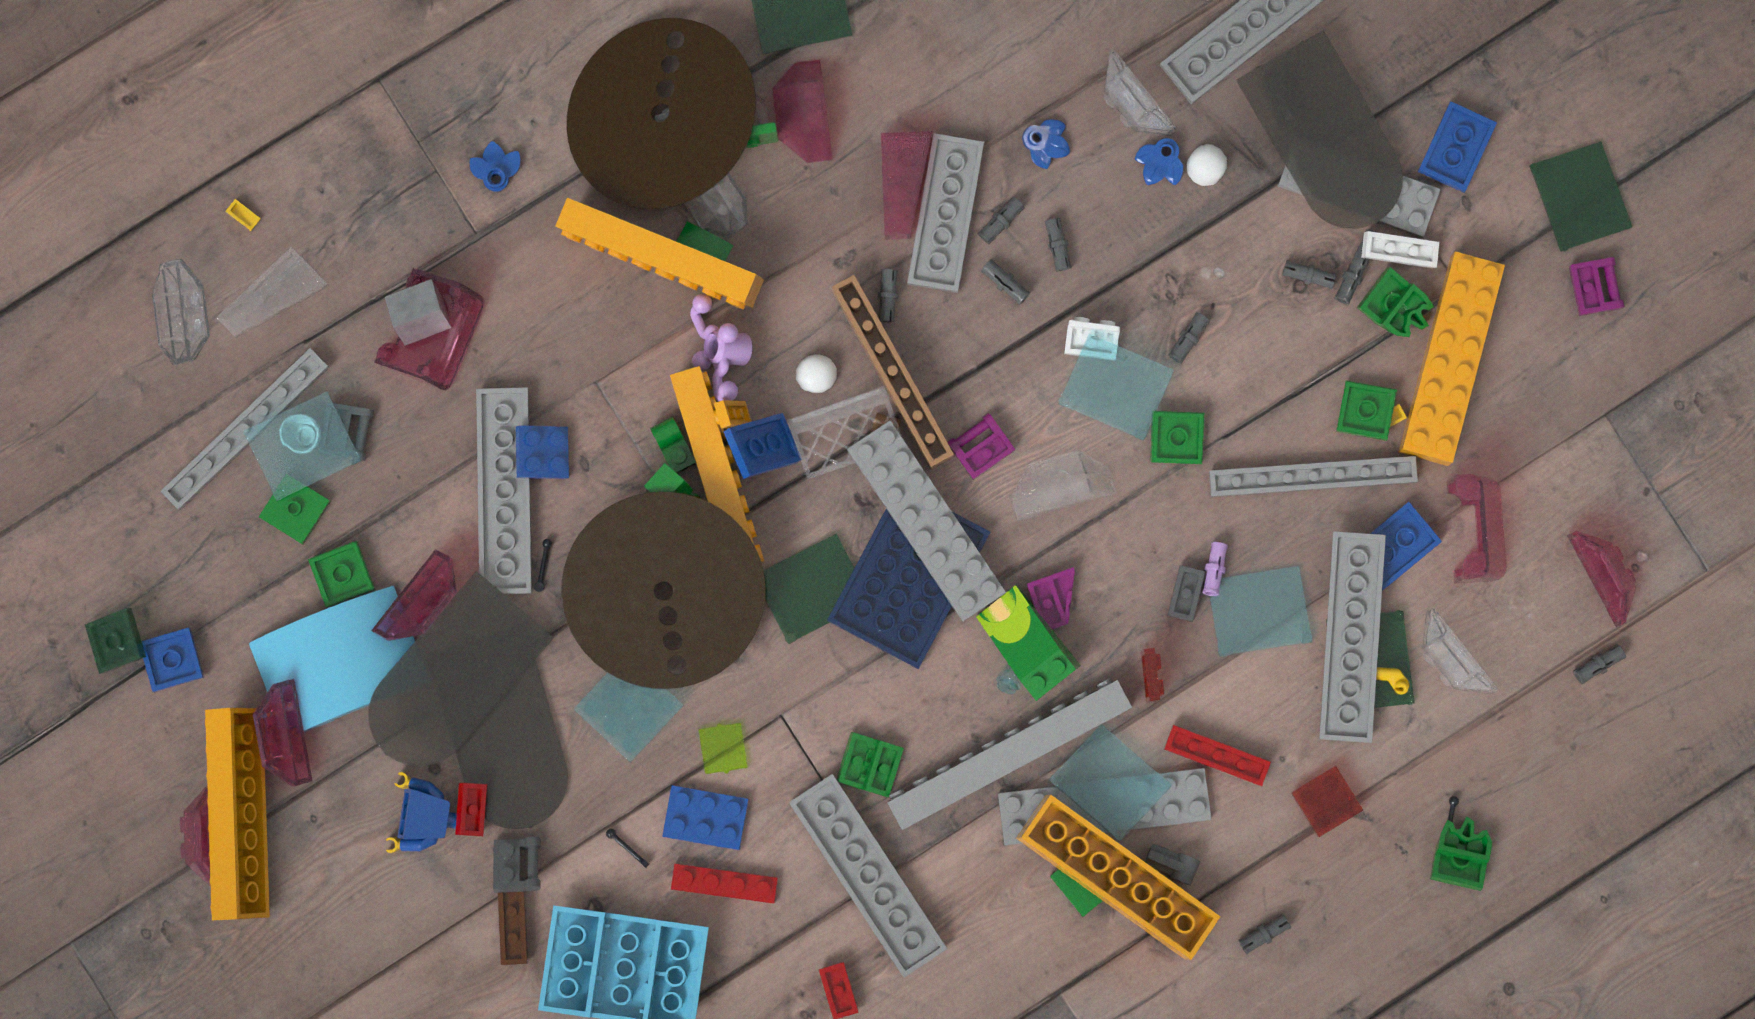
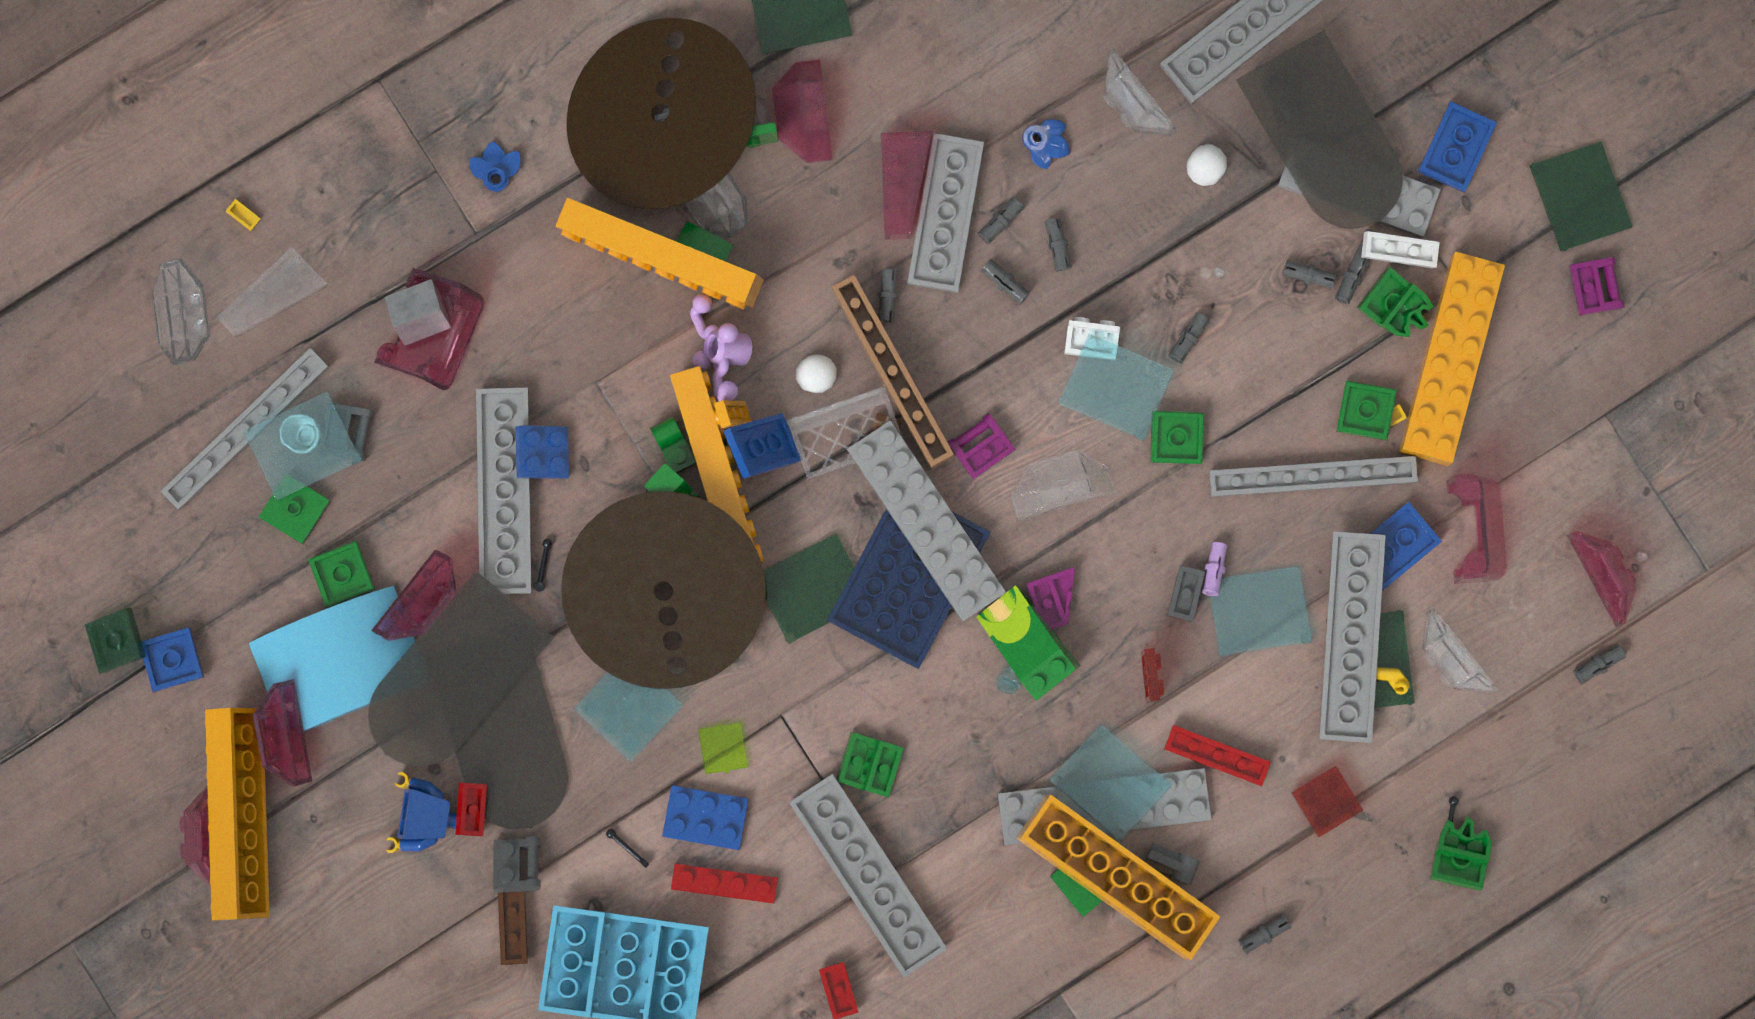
light grey brick [887,678,1132,830] -> none
blue plate [1135,138,1183,185] -> none

